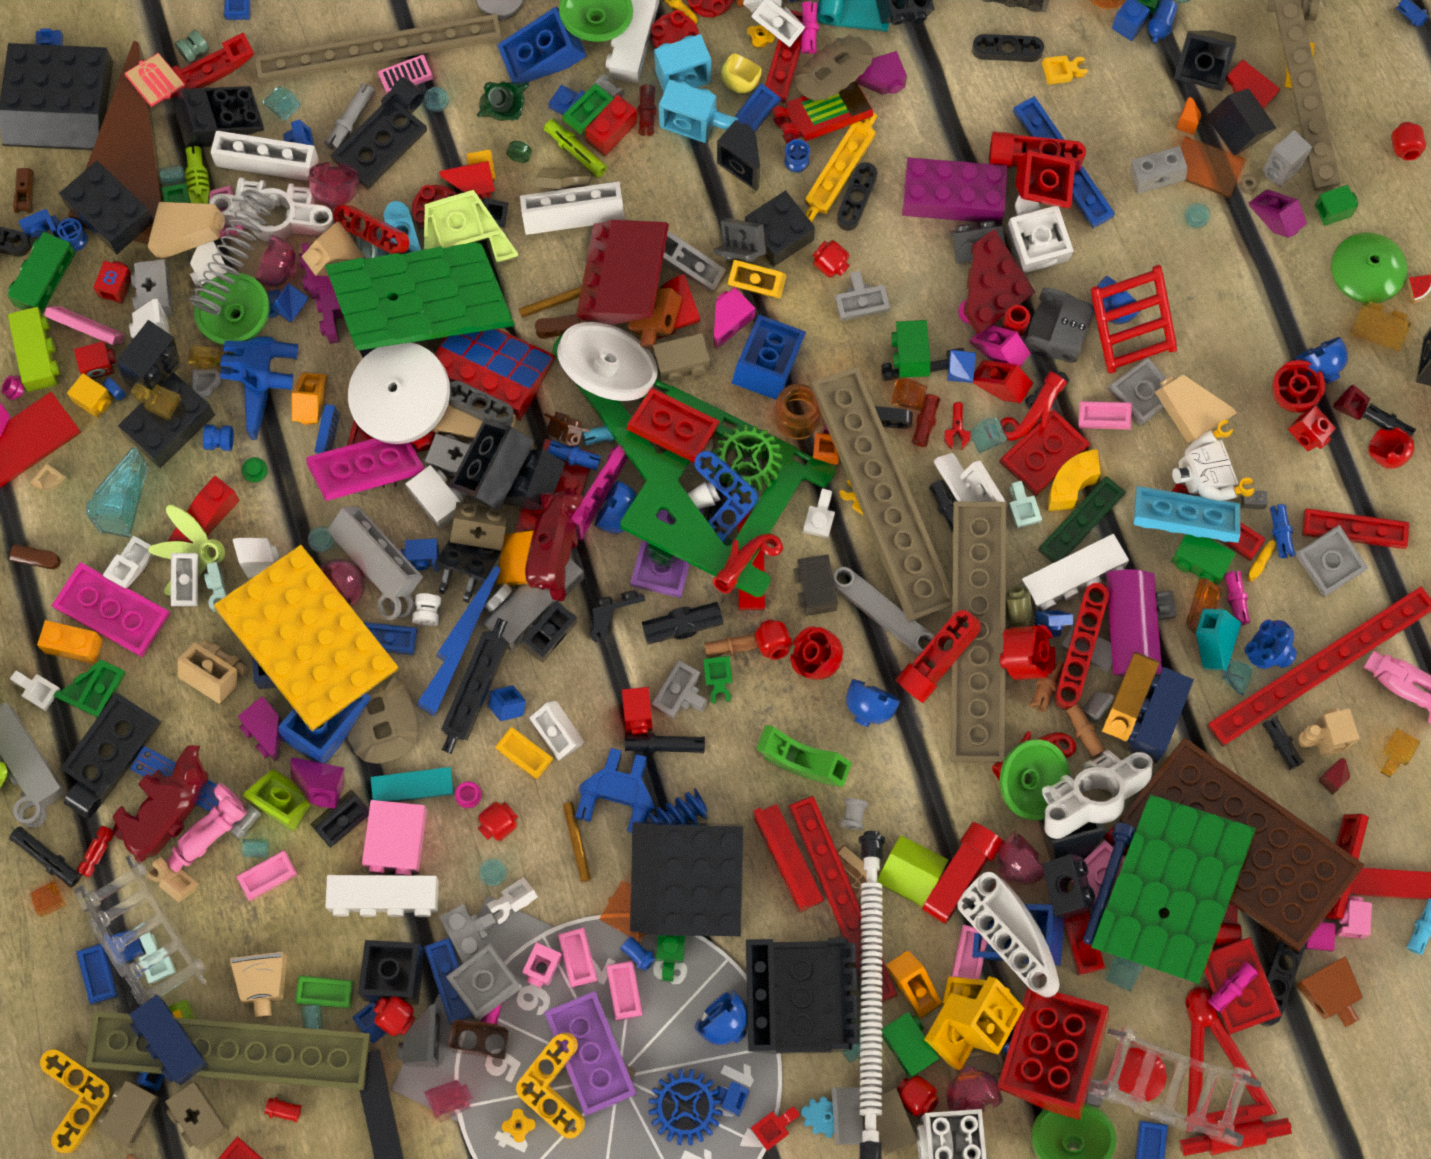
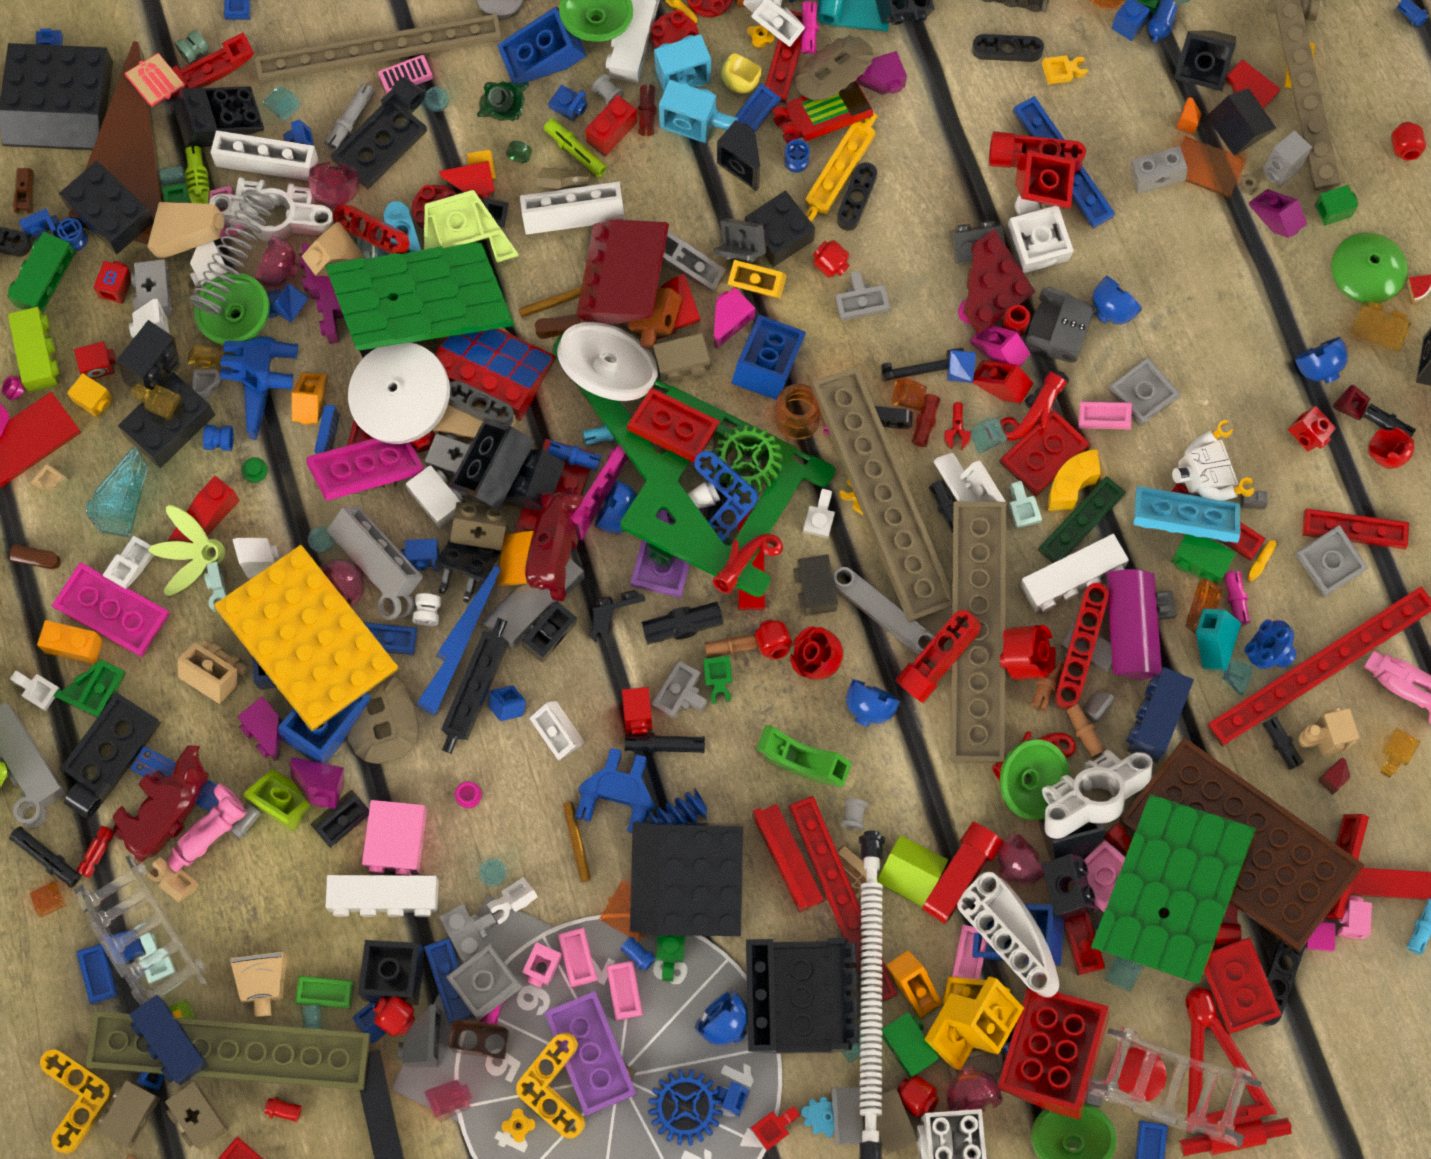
bright pink tile [44,306,125,345] -> none
blue tile [102,377,127,401] -> none
white brick [171,553,198,607] -> none
bright pink tile [236,850,298,901] -> none
clear light blue hinge [242,839,269,858] -> none
teal tile [371,767,454,802] -> none
red head [478,801,518,841] -> none
light grey tile [484,583,512,612] -> none
yellow tile [495,726,553,780] -> none
reddish brown hinge [544,411,590,446] -> none
green plate [562,83,614,135] -> none
orange slope [813,433,839,465] -> none
green brick [891,320,931,378] -> none
magenta brick [902,157,1007,224] -> none
olive brick [1006,586,1034,627] -> none
blue bracket [1035,610,1073,637] -> none
dark blue piece [1083,823,1136,945] -> none
red bar [1090,265,1177,374] -> none
pearl gold slope [1102,652,1160,741] -> none
tan slope [1155,374,1237,444] -> none
clear light blue plate [1185,203,1210,228] -> none
dark pink pin [1207,961,1259,1013] -> none
blue pin [1270,504,1295,558] -> none
red cylinder [1272,360,1325,413] -> none
dark orange torso [1295,956,1363,1028] -> none

